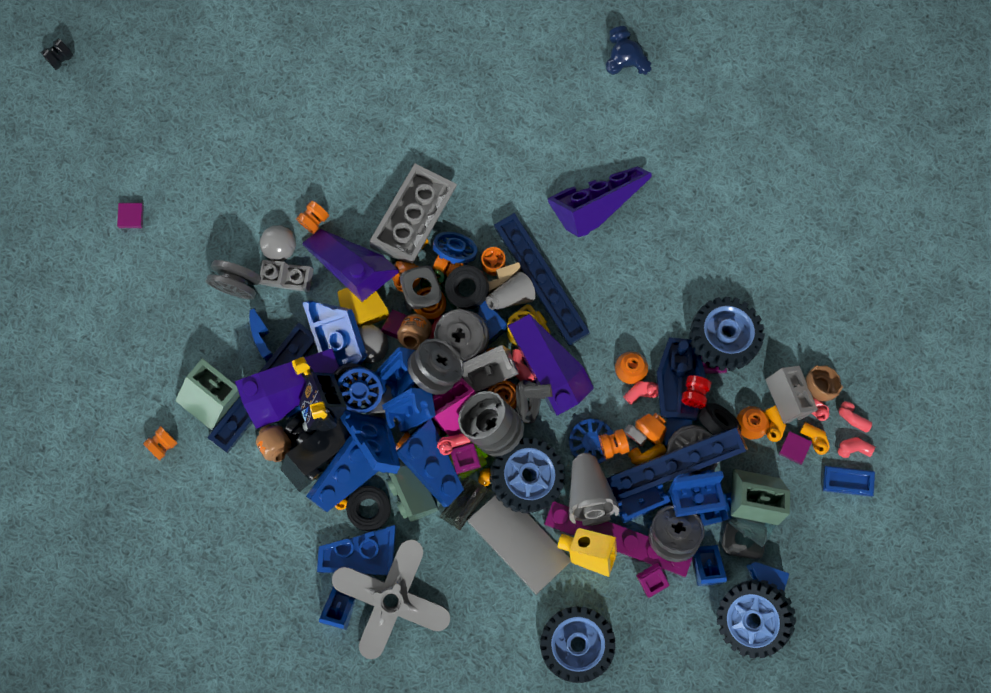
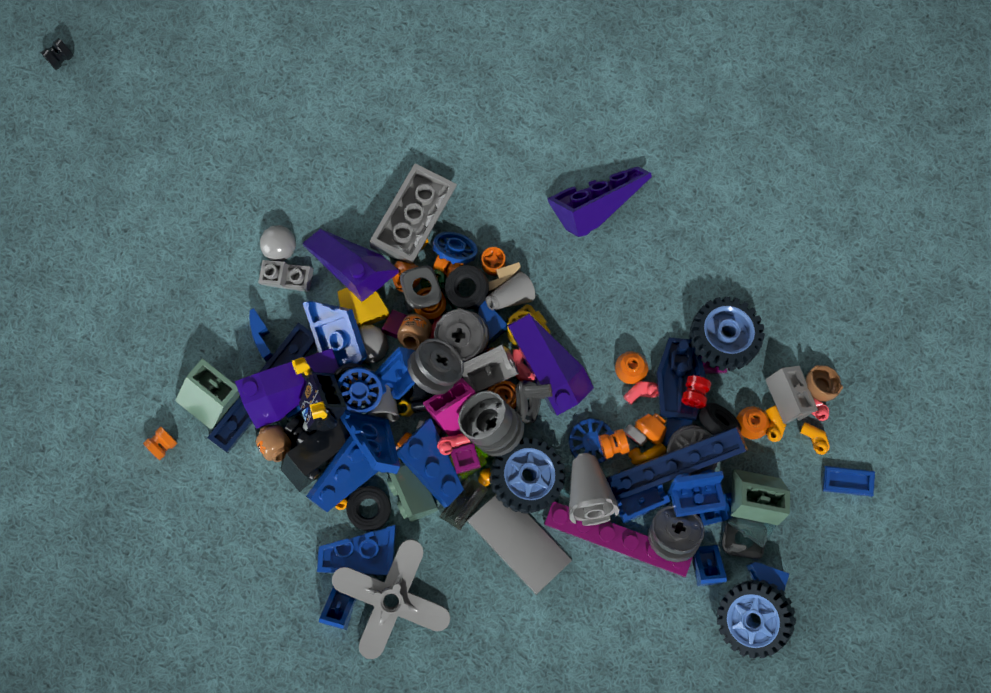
magenta tile [117,203,144,228] -> none
flat silver wheel [205,260,261,299] -> none
orange wheel [296,201,329,234] -> none
blue hinge [382,388,436,432] -> none
dark blue plate [494,213,590,346] -> none
wheel [540,606,616,683] -> none
yellow torso [558,528,617,577] -> none
dark blue animal [606,26,652,75] -> none
magenta tile [636,563,670,598] -> none
magenta tile [779,431,812,465] -> none
coral arm [837,437,876,458] -> none
coral arm [839,401,872,432] -> none

